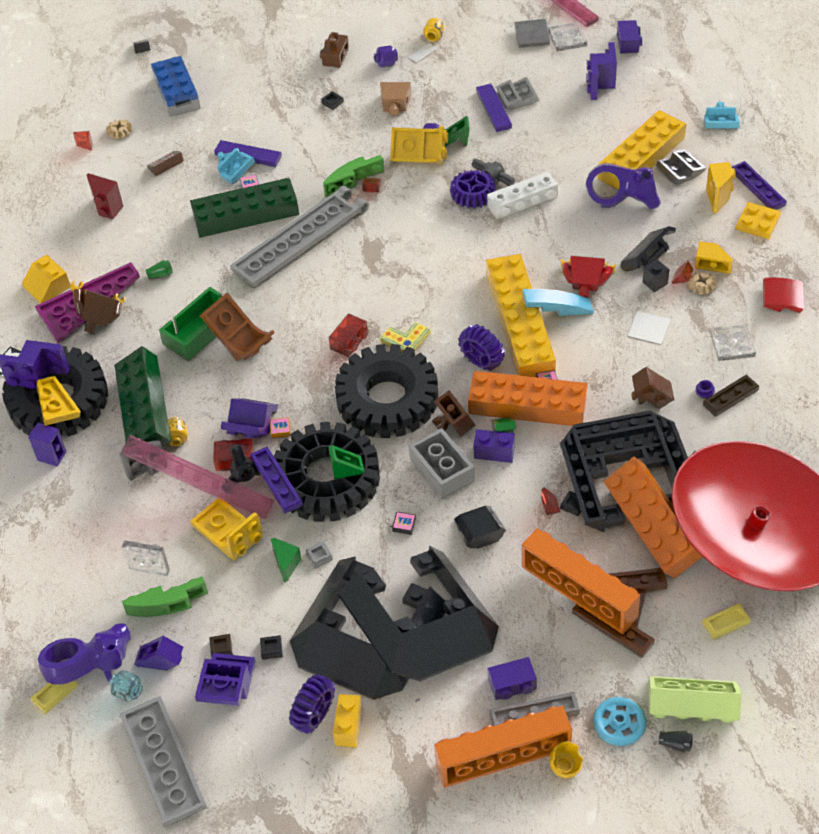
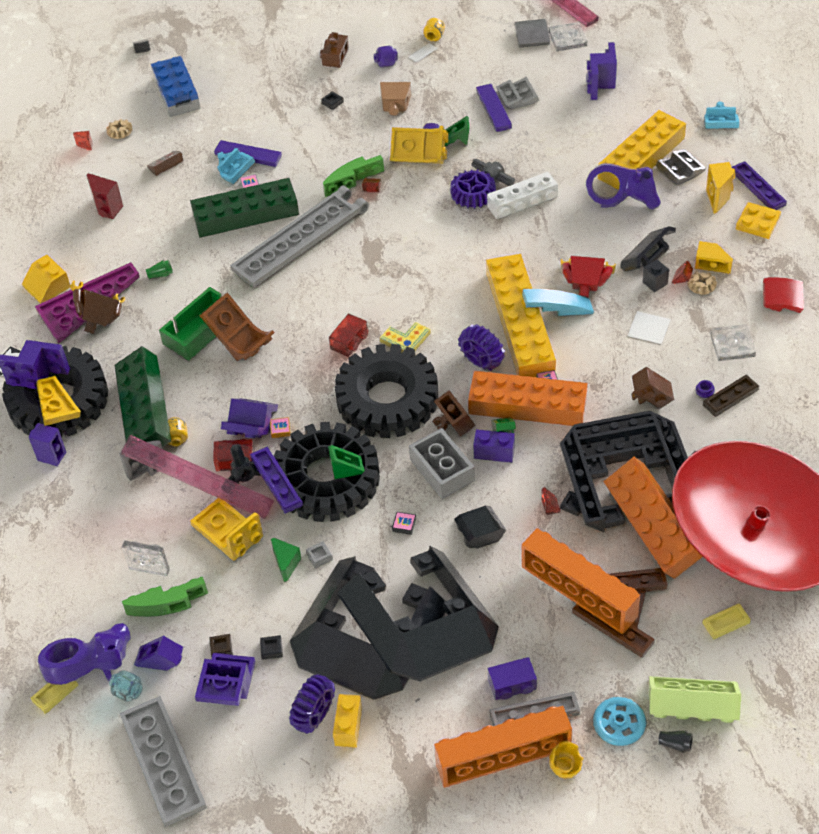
dark purple brick [617,20,642,54] -> none

